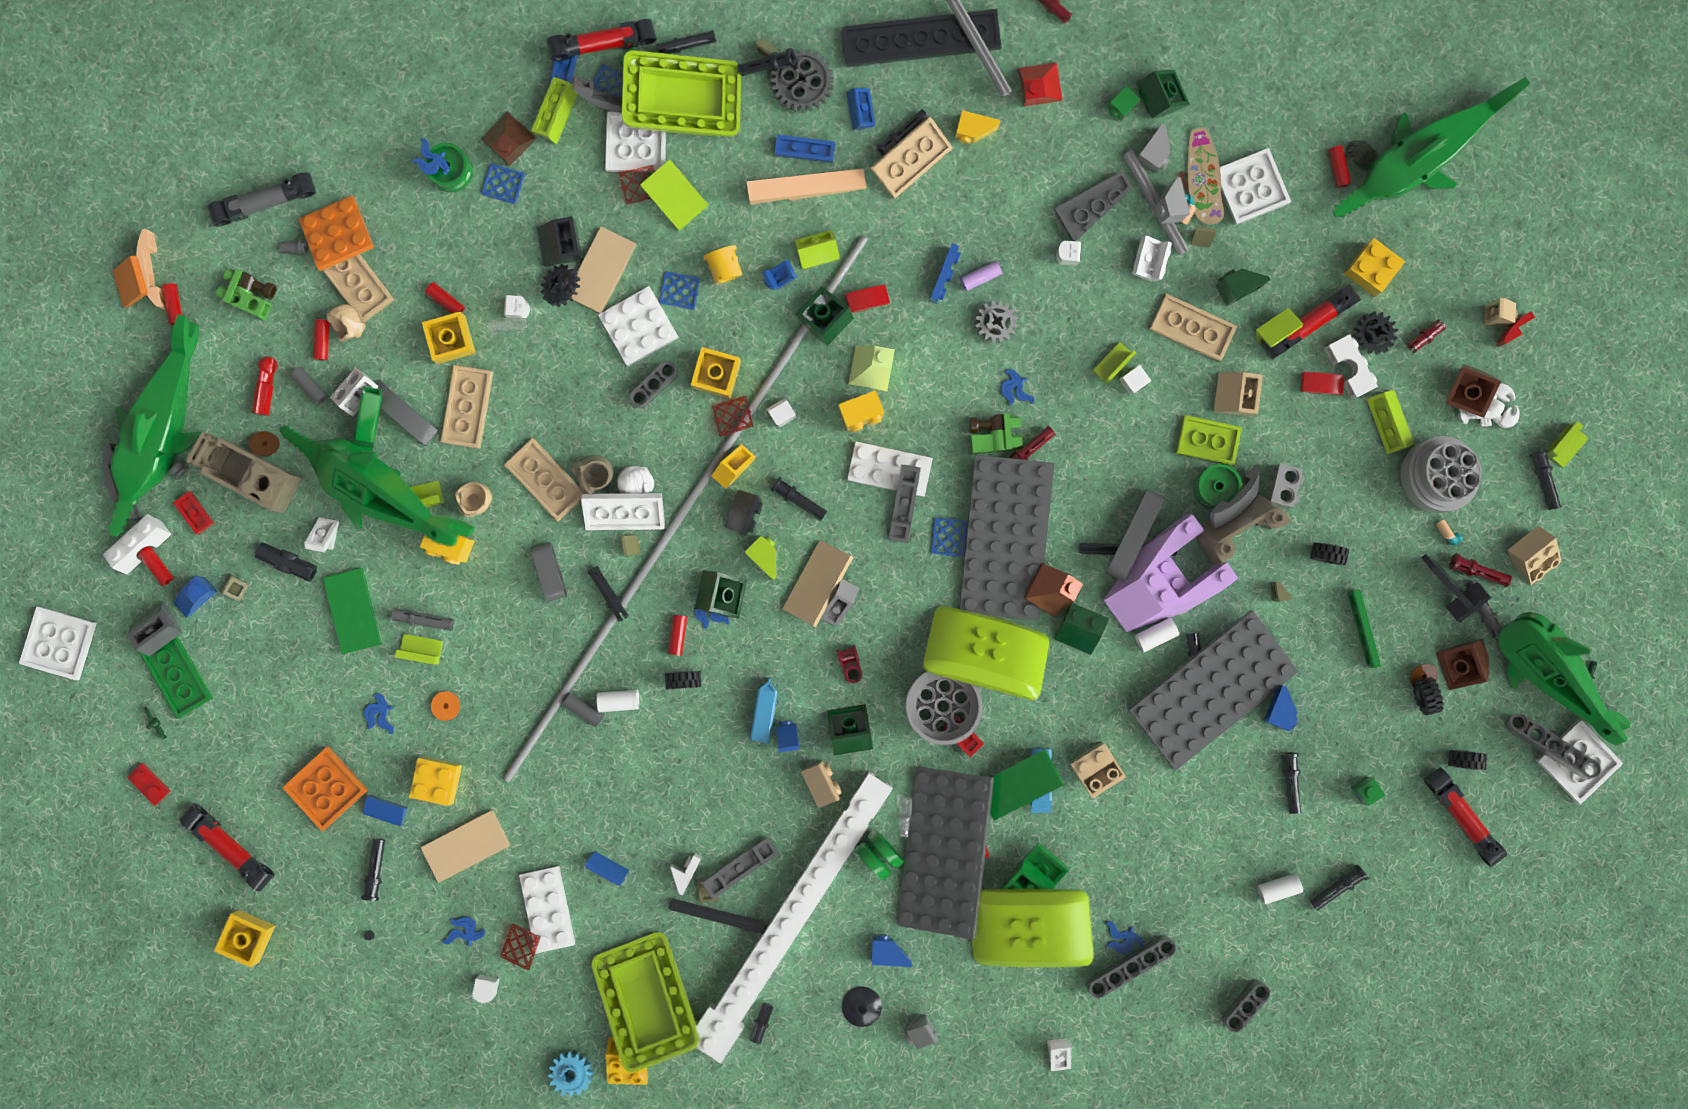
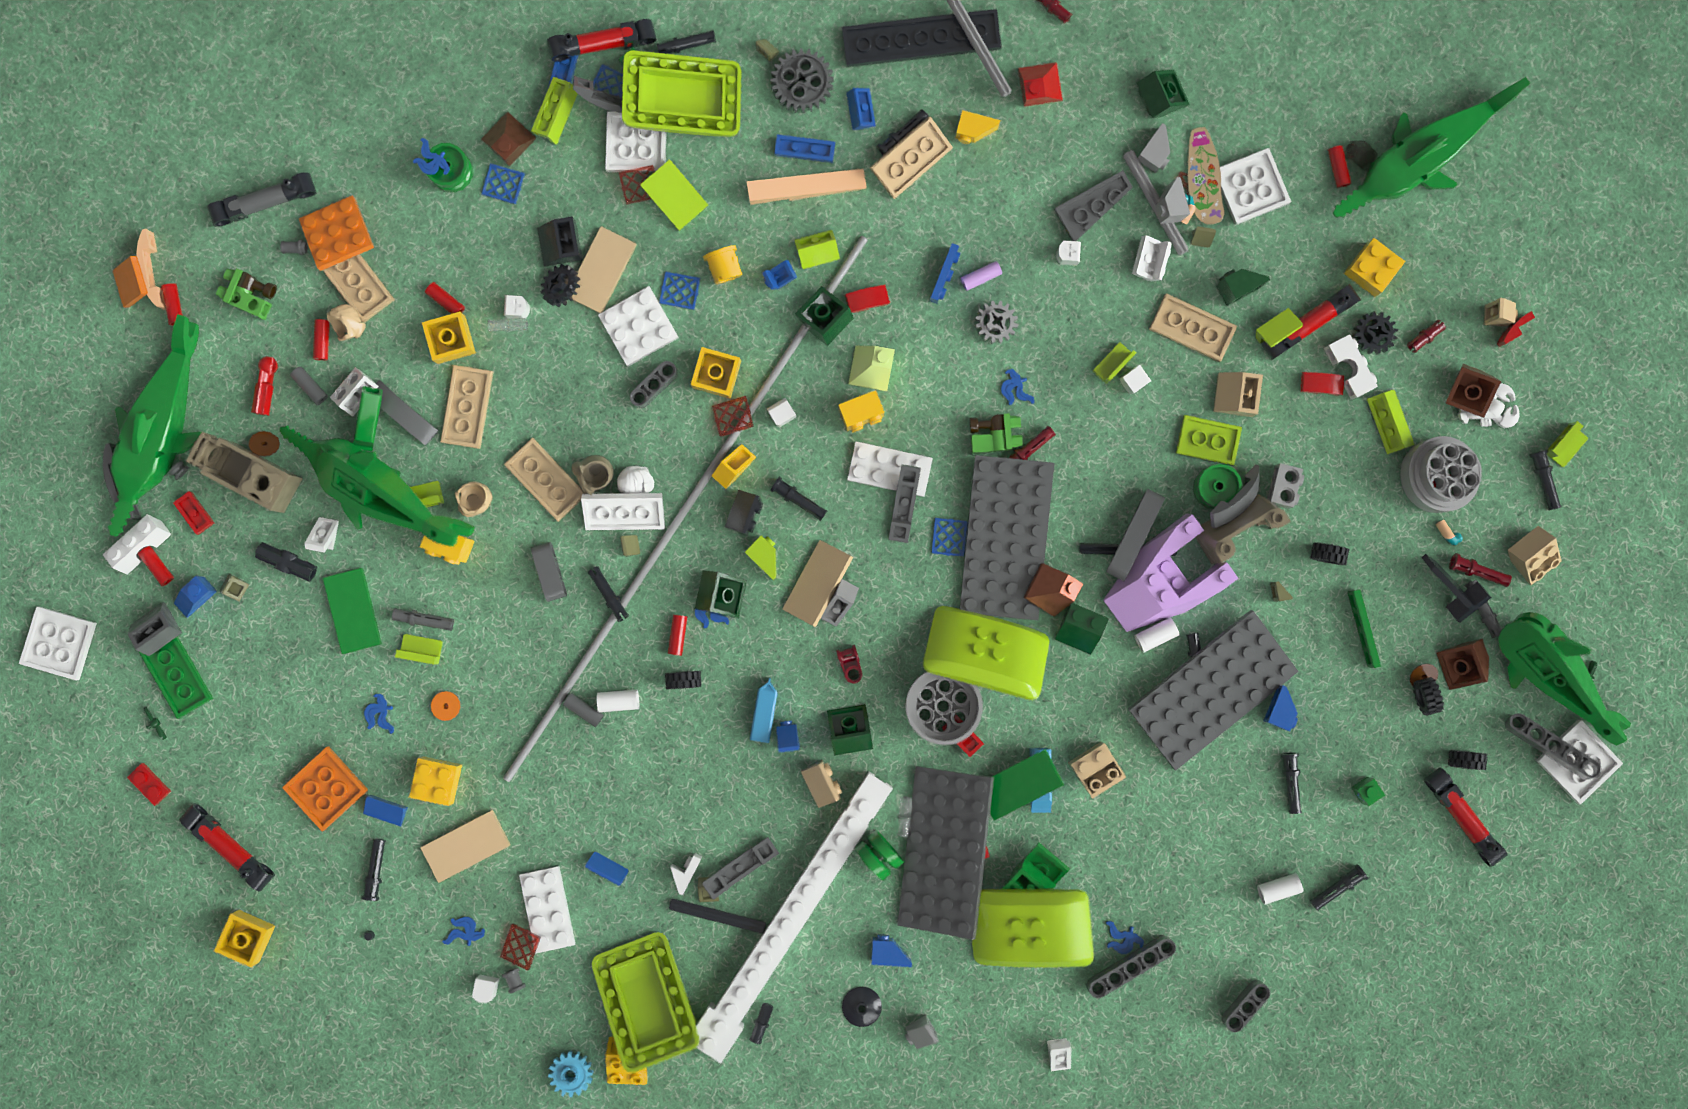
black pin [738,48,797,77] -> none
green brick [1107,86,1141,121] -> none
none -> dark grey bush [502,967,526,994]

